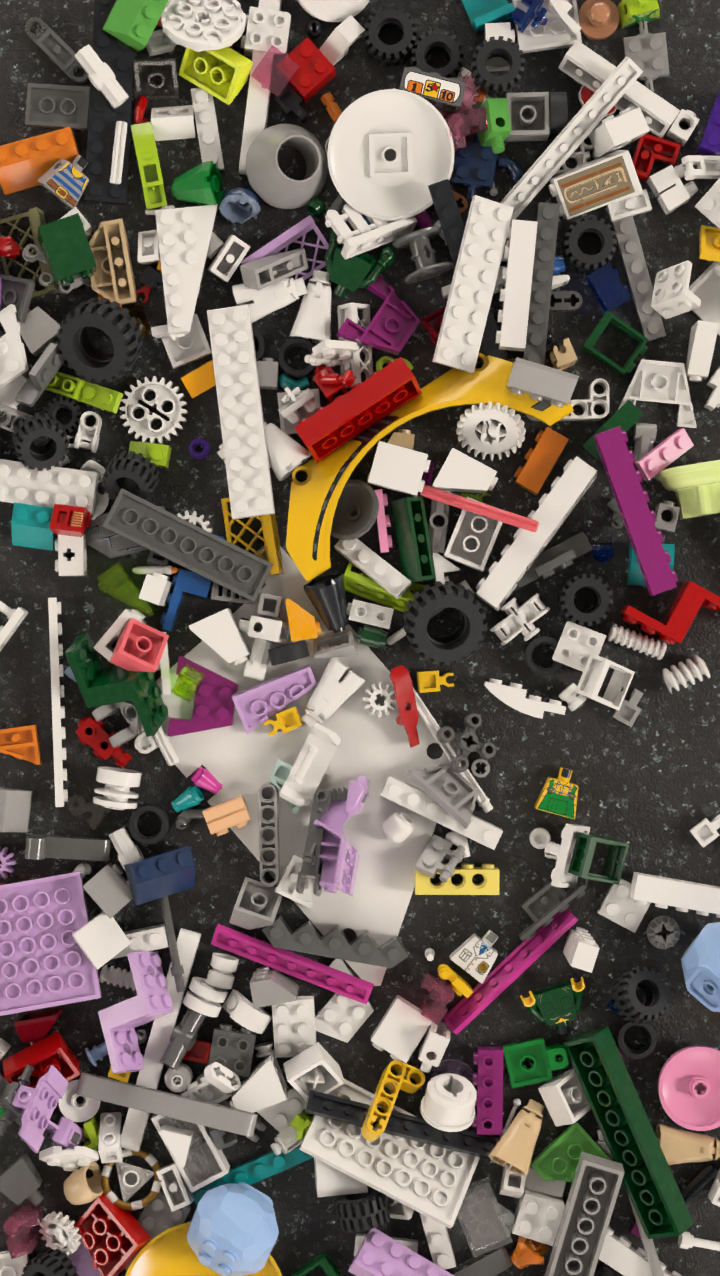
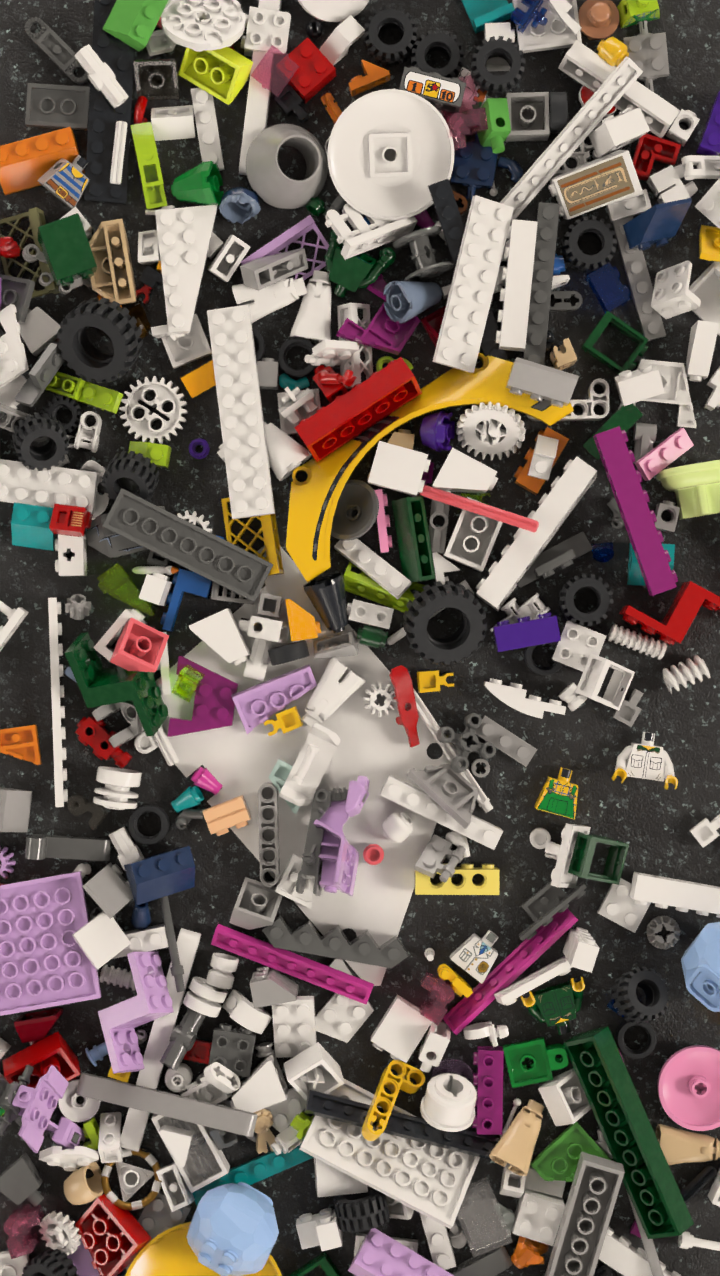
none -> light grey gear [65,594,91,620]
none -> dark blue cone [130,902,151,930]
none -> tan piece [254,1108,276,1154]
none -> white brick [296,1208,343,1251]
none -> orange slope [348,60,390,96]
none -> coral plate [363,844,384,865]
none -> sand blue cone [383,281,442,323]
none -> dark purple cone [420,410,455,452]
none -> light grey bar [448,1222,467,1249]
none -> white piece [463,1021,509,1047]
none -> light grey plate [475,715,538,767]
none -> dark purple brick [493,612,561,652]
none -> white plate [494,956,572,1005]
none -> white slope [528,435,559,481]
none -> yellow head [597,37,629,67]
none -> white torso [612,732,678,790]
none -> white brick [614,364,665,406]
none -> dark blue slope [623,198,692,251]

